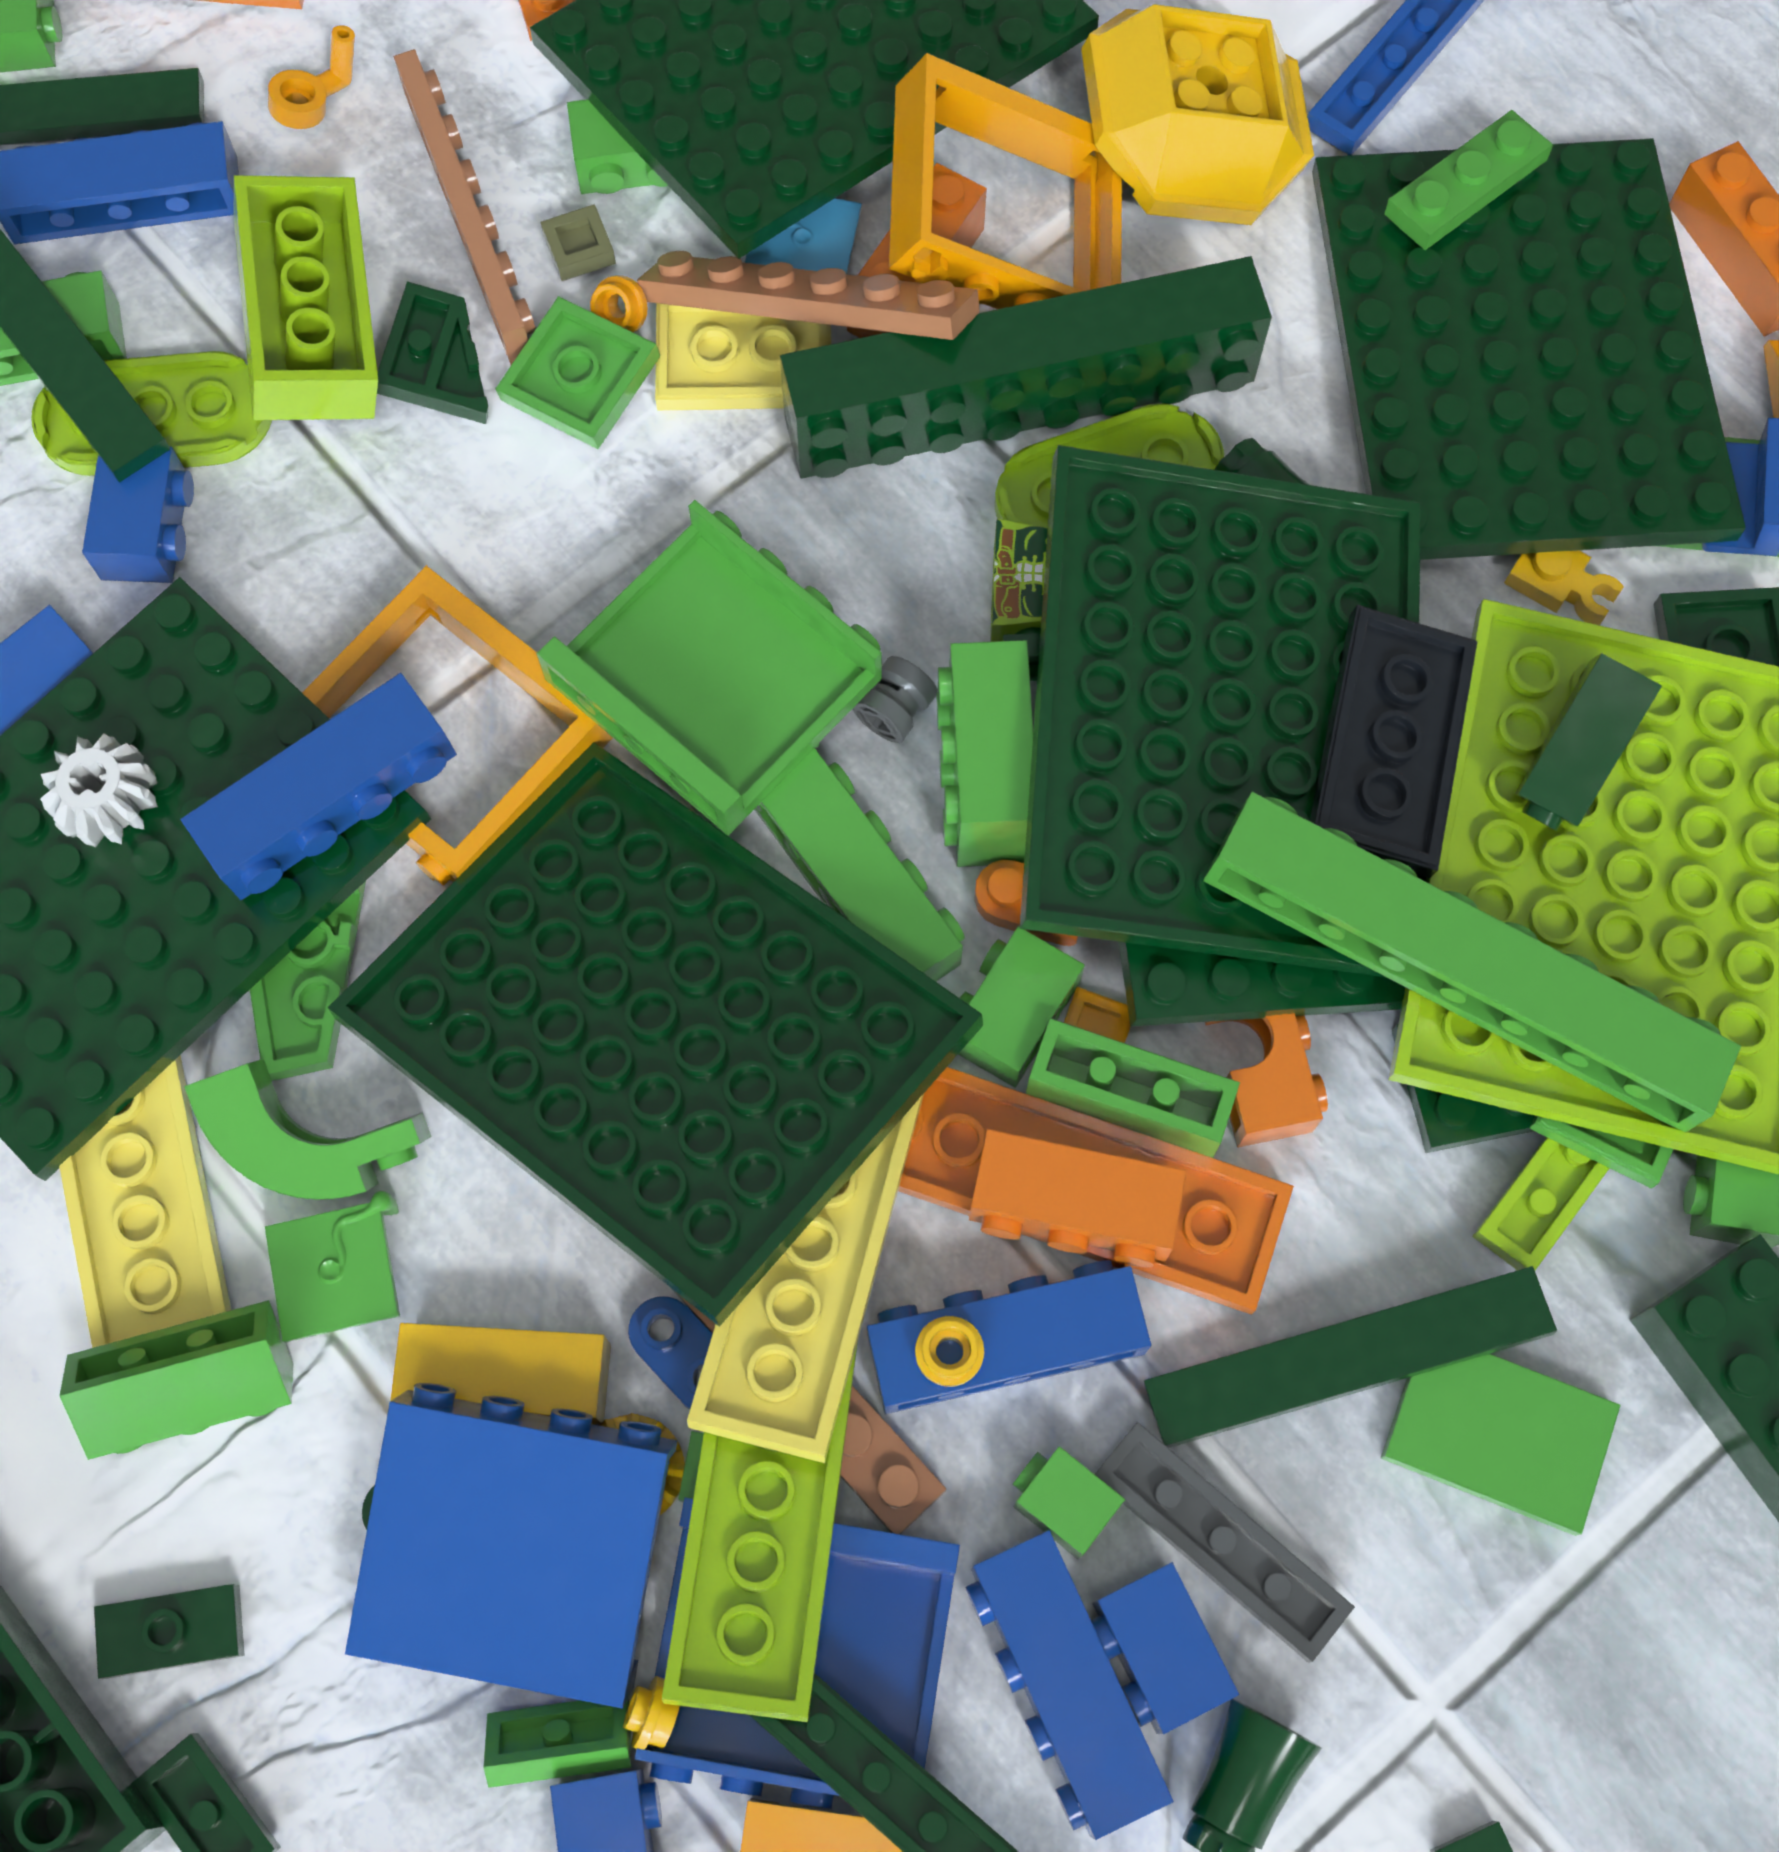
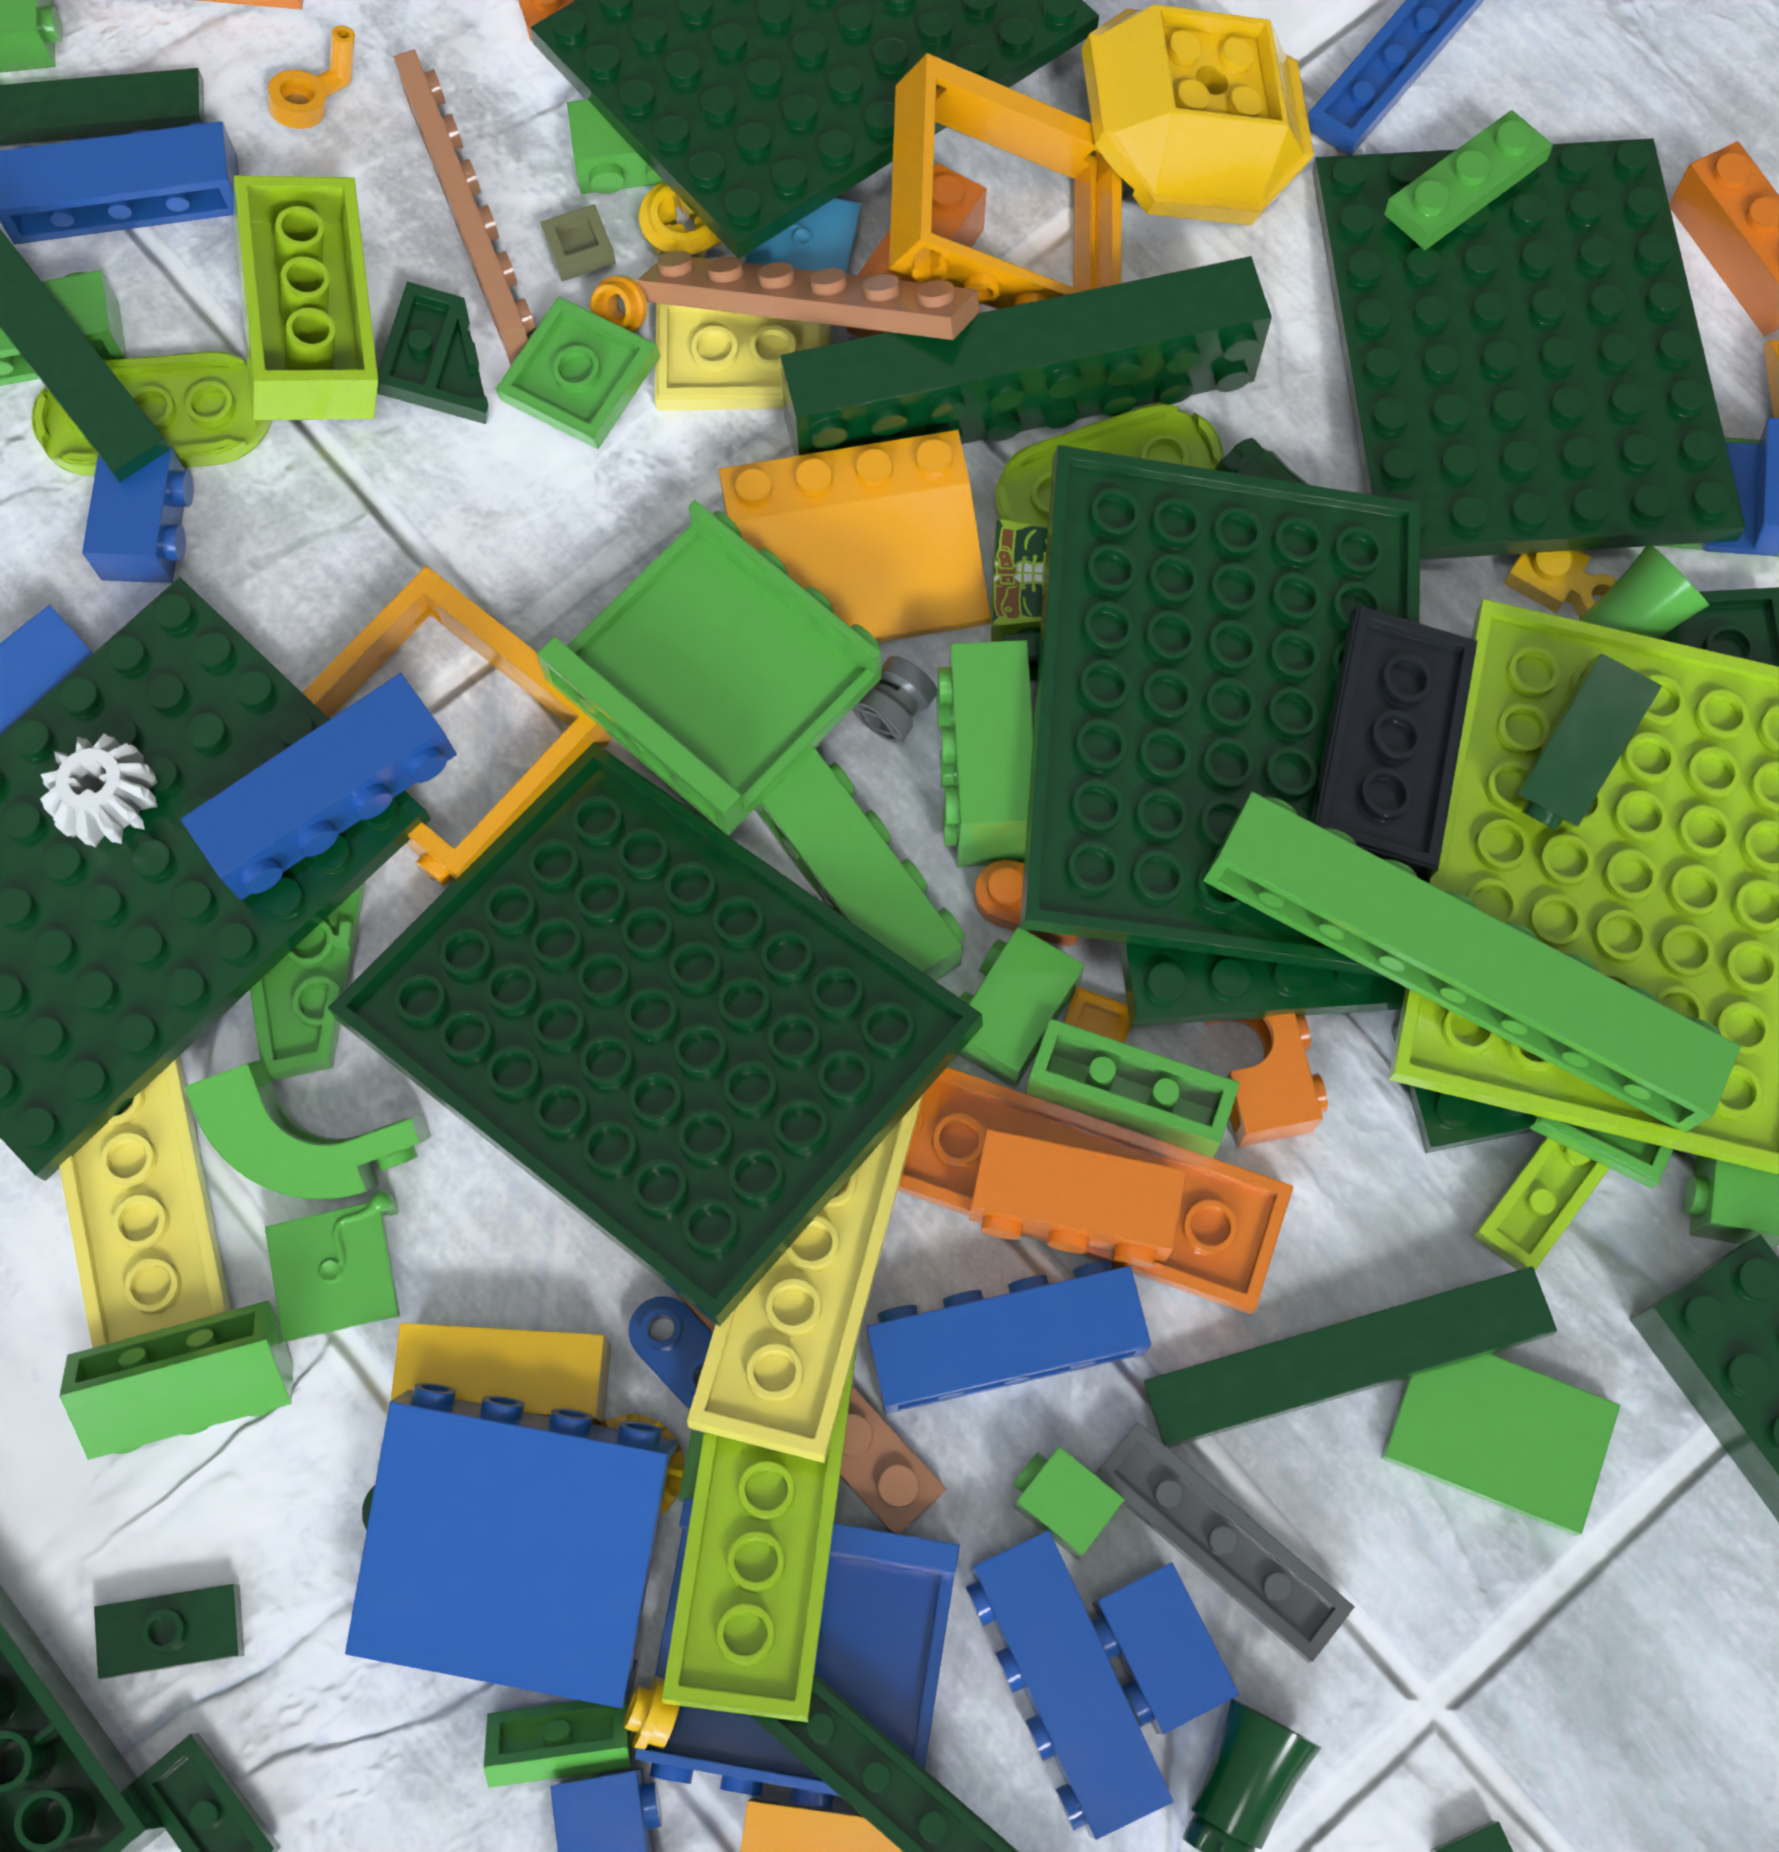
yellow plate [915,1316,984,1387] -> none
none -> yellow gear [639,181,723,258]
none -> light orange slope [719,430,991,643]
none -> bright green plant [1579,543,1710,639]

